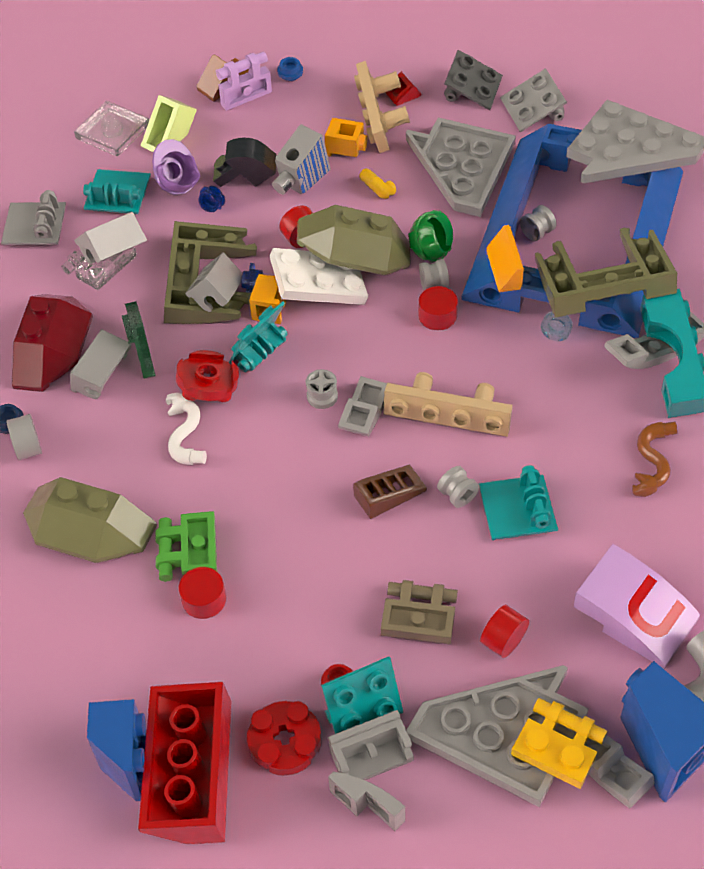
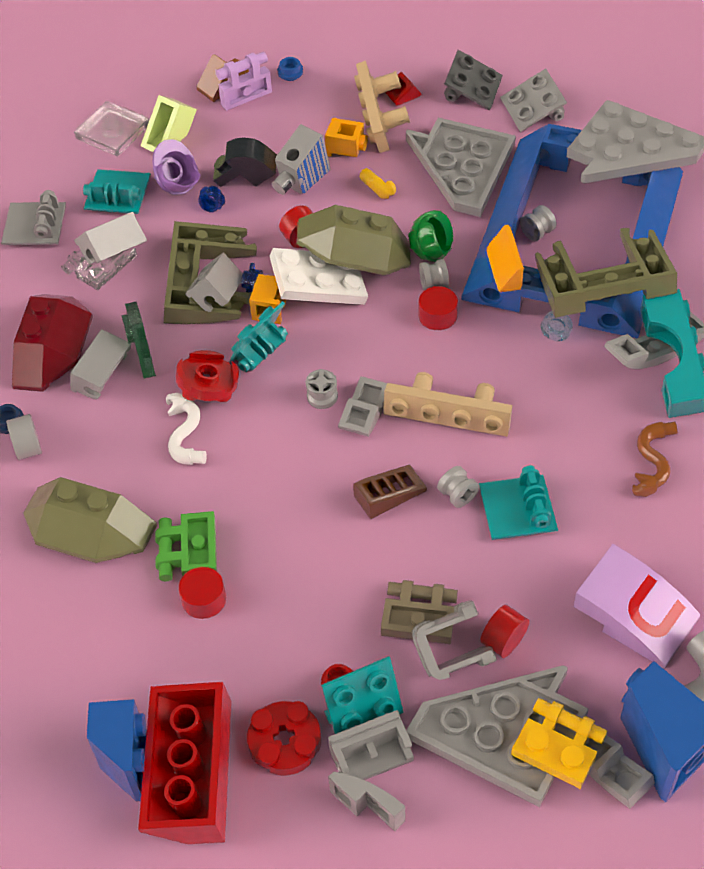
none -> light grey piece [412,600,497,680]

